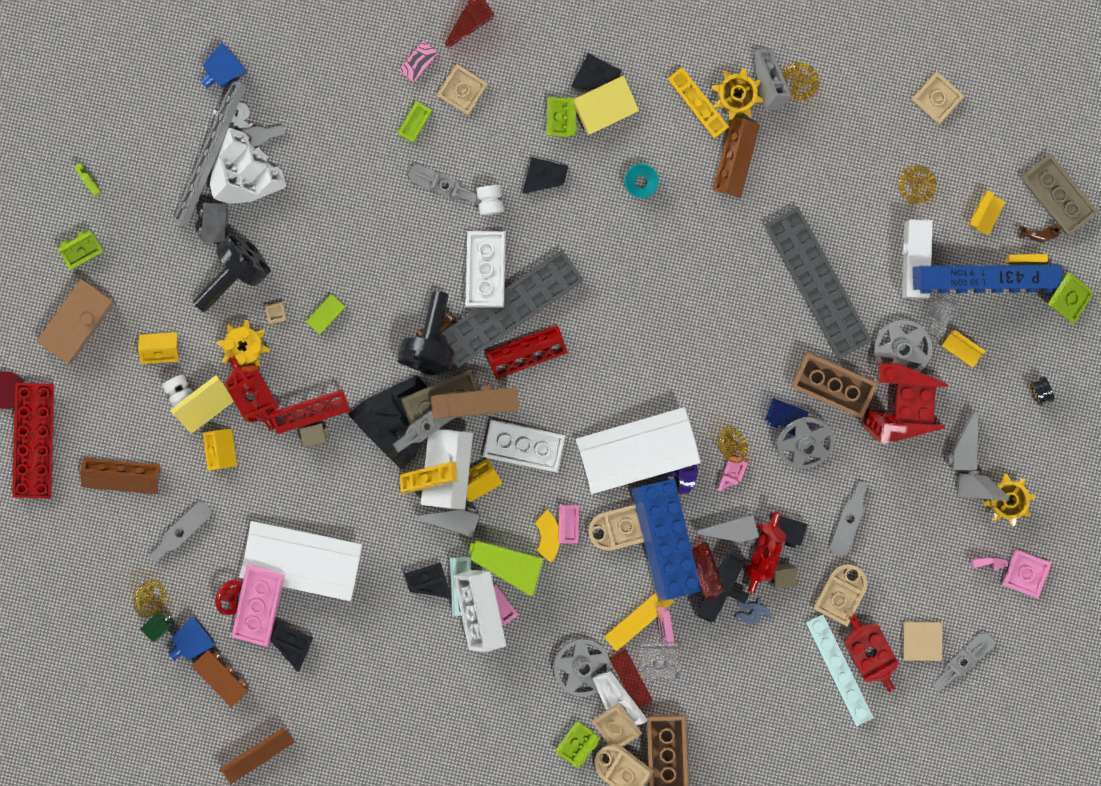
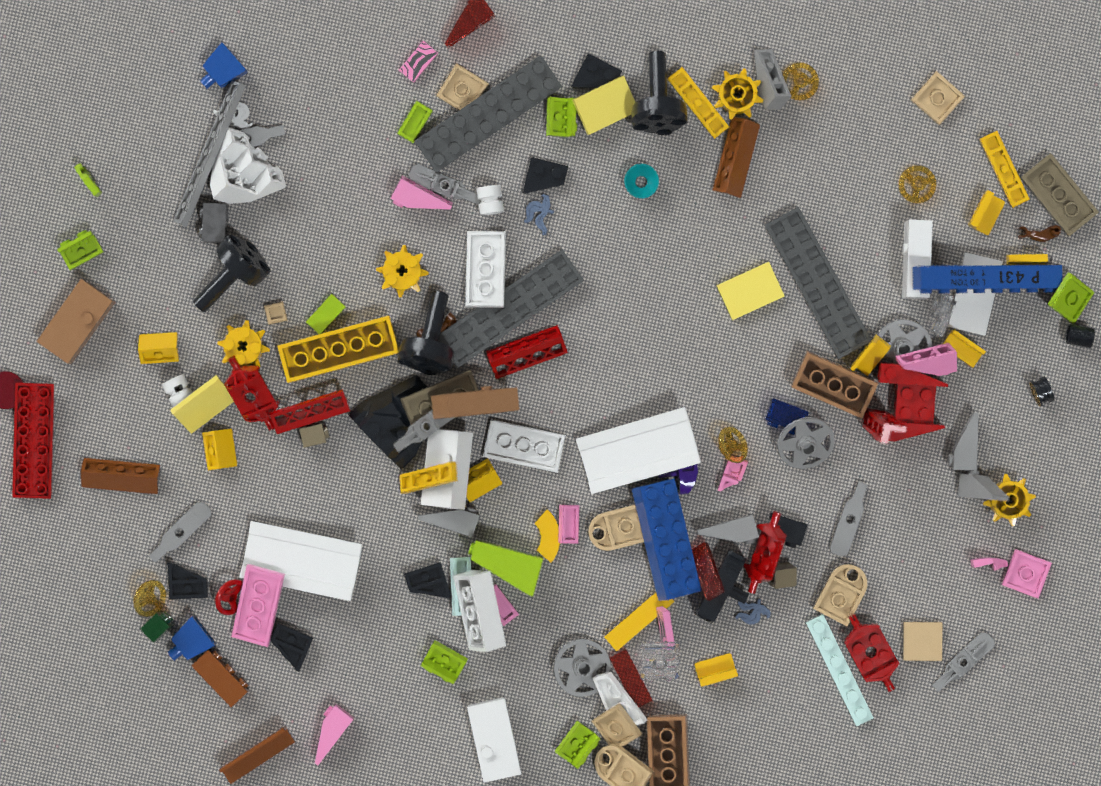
none -> black wing [167,562,209,600]
none -> yellow brick [277,316,399,383]
none -> bright pink slope [315,704,354,765]
none -> yellow brick [376,245,429,298]
none -> bright pink slope [390,175,453,210]
none -> dark grey plate [414,55,562,173]
none -> lime bracket [421,640,468,684]
none -> white brick [467,697,522,783]
none -> sand blue piece [524,194,554,236]
none -> black piece [631,51,688,135]
none -> yellow panel [694,653,738,687]
none -> light yellow tile [717,262,785,320]
none -> yellow panel [850,335,891,376]
none -> bright pink slope [895,343,957,376]
none -> white tile [947,252,1003,336]
none -> yellow plate [979,131,1030,208]
none -> black piece [1066,324,1095,348]

